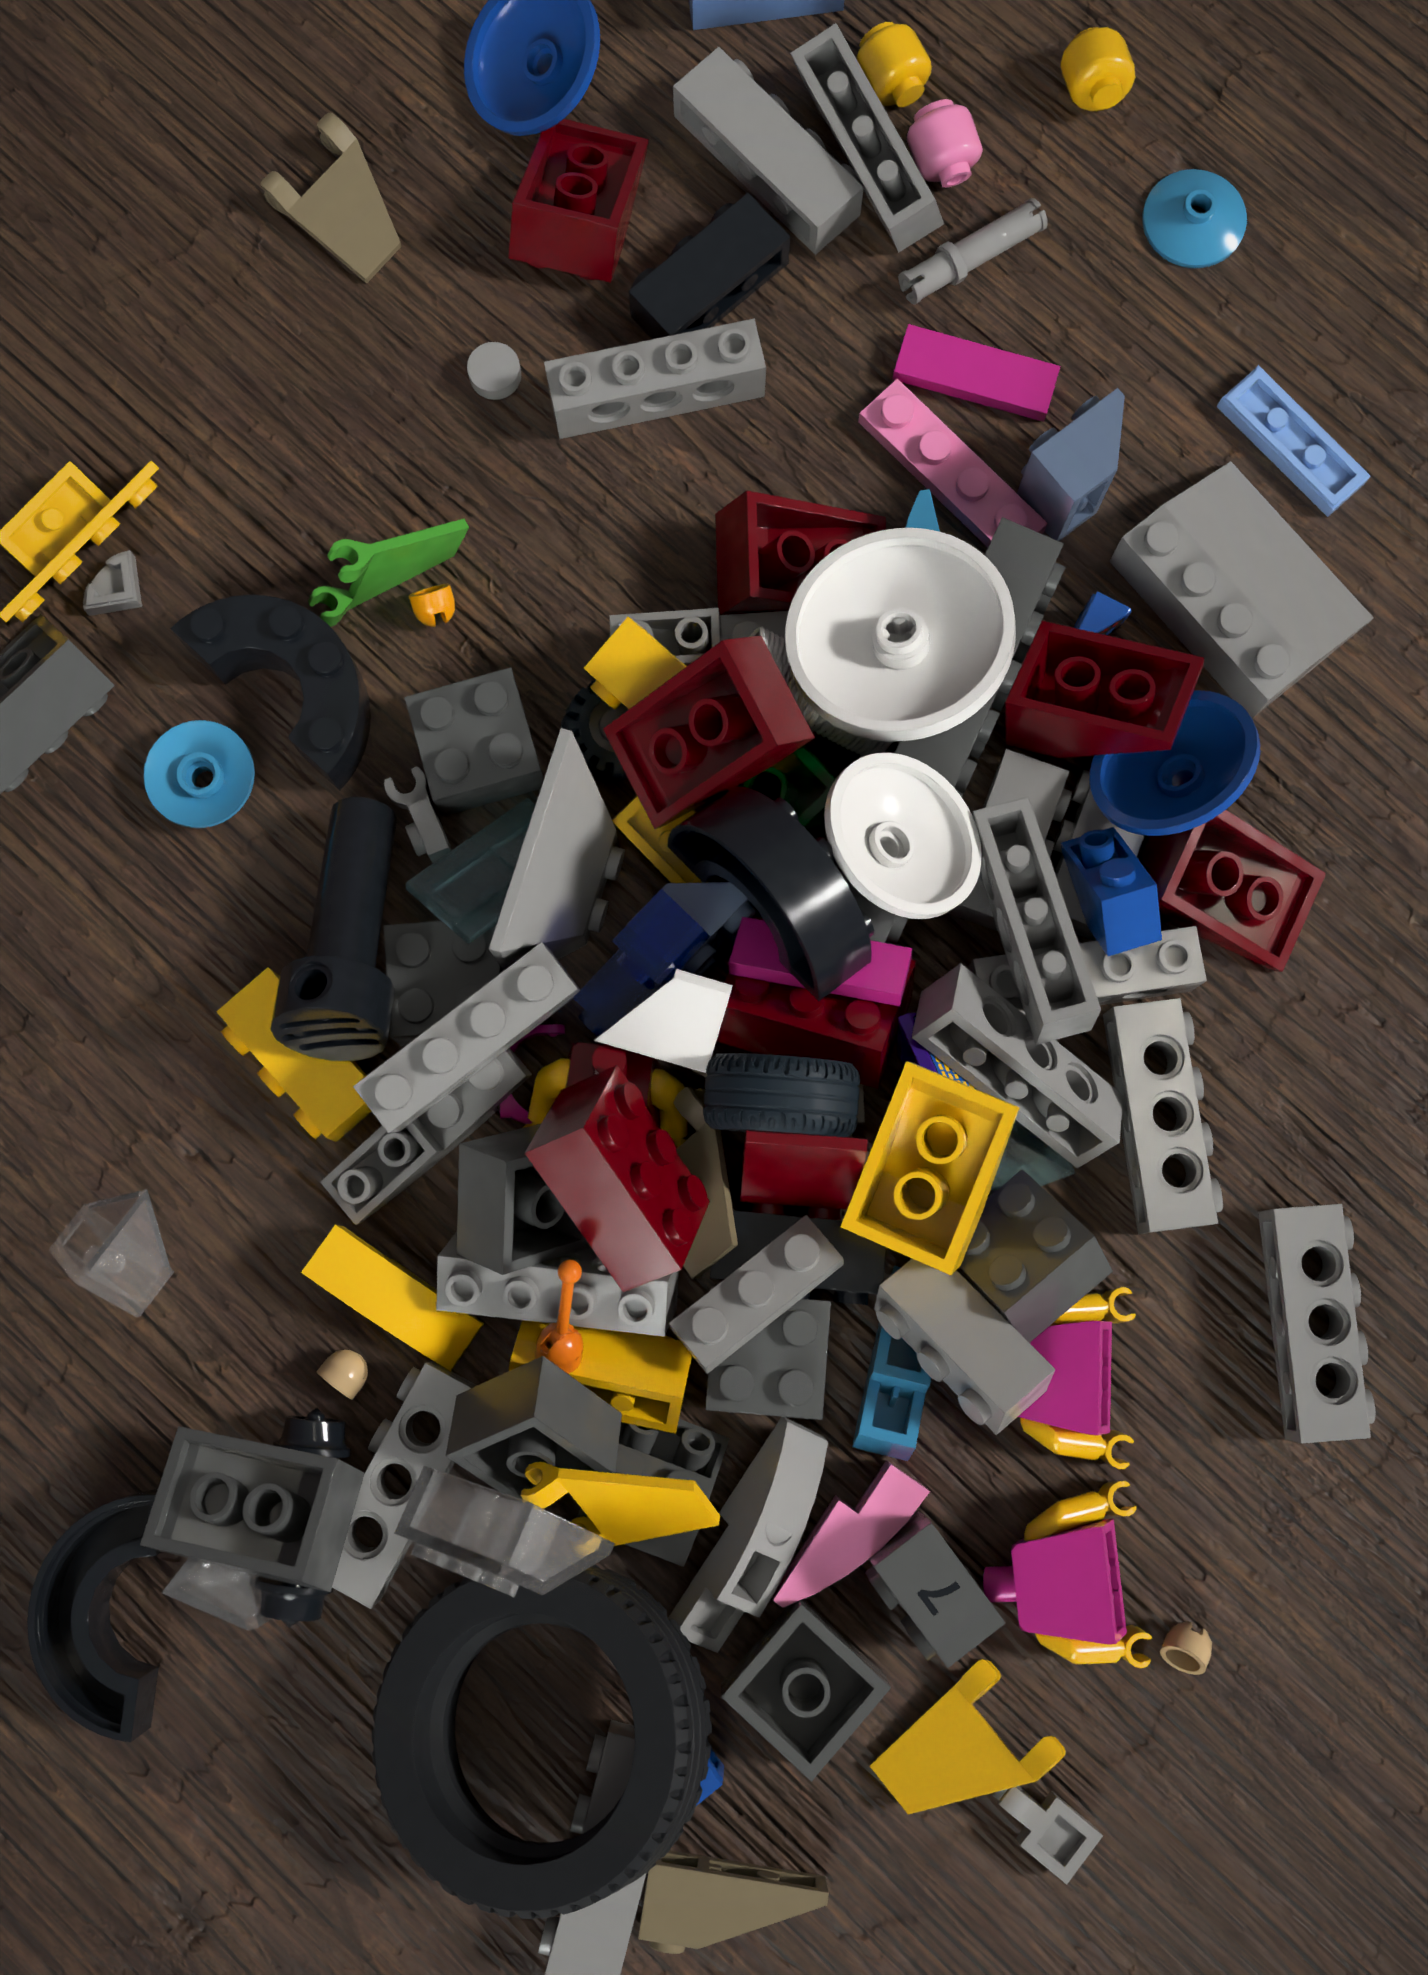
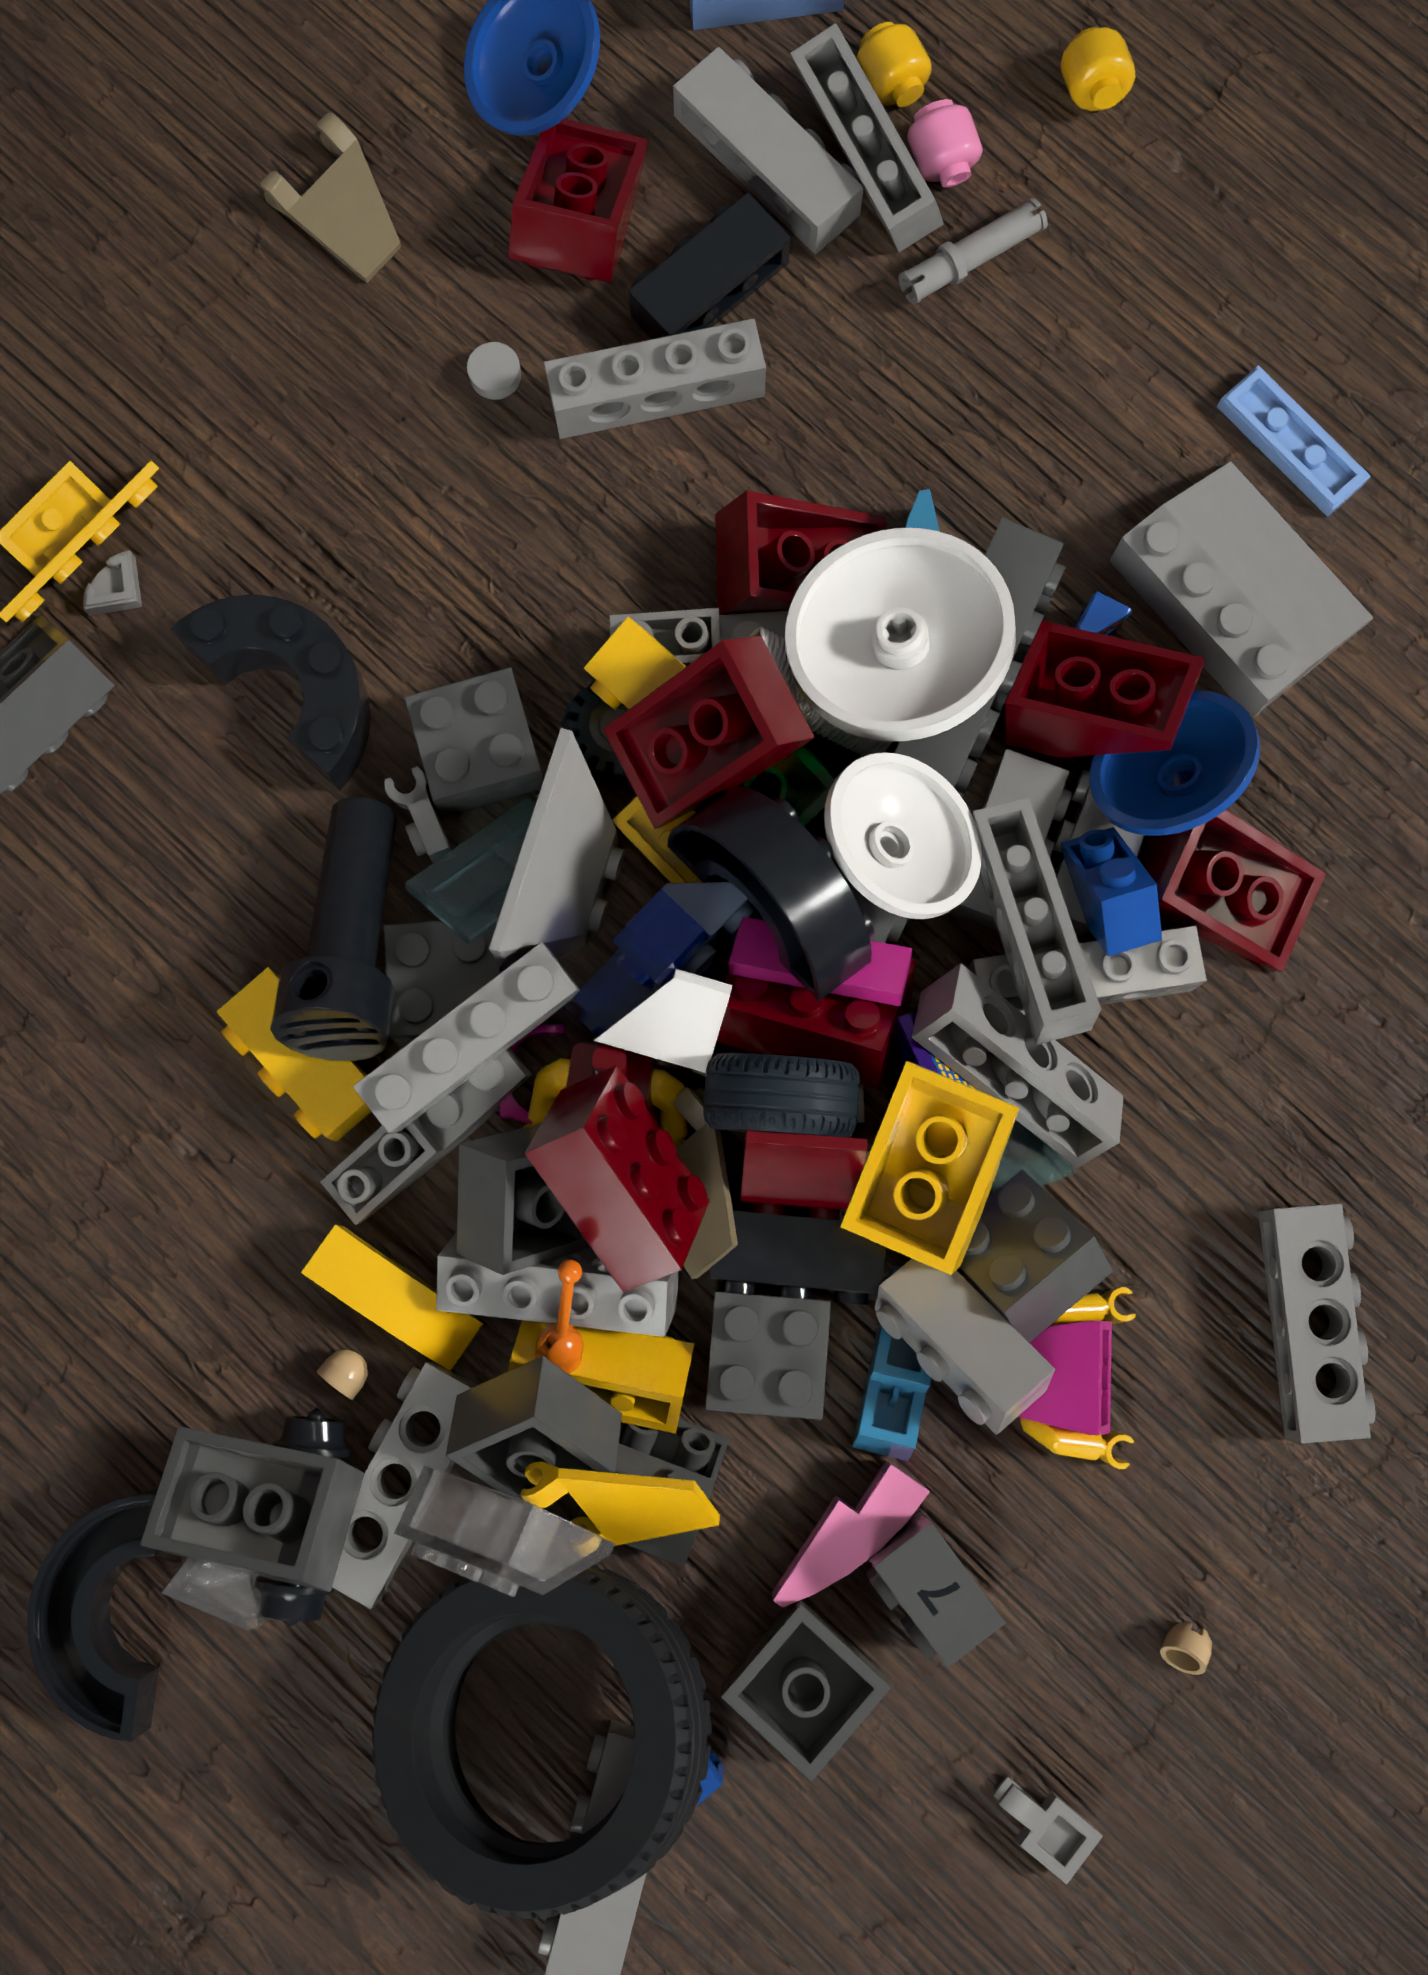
clear slope [49,1189,175,1317] -> none
dark azure dish [144,720,255,828] -> none
bright green flag [308,519,469,627] -> none
light orange hinge [409,584,455,627] -> none
dark tan slope [638,1850,829,1954] -> none
light grey slope [668,1417,828,1653] -> none
light grey plate [669,1215,844,1374] -> none
bright pink plate [858,379,1048,548] -> none
yellow flag [870,1659,1066,1815] -> none
dark pink tile [892,324,1061,422] -> none
dark pink torso [983,1481,1152,1668] -> none
sand blue slope [1017,388,1125,541] -> none
light grey brick [1103,998,1223,1235] -> none
dark azure dish [1142,169,1247,268] -> none

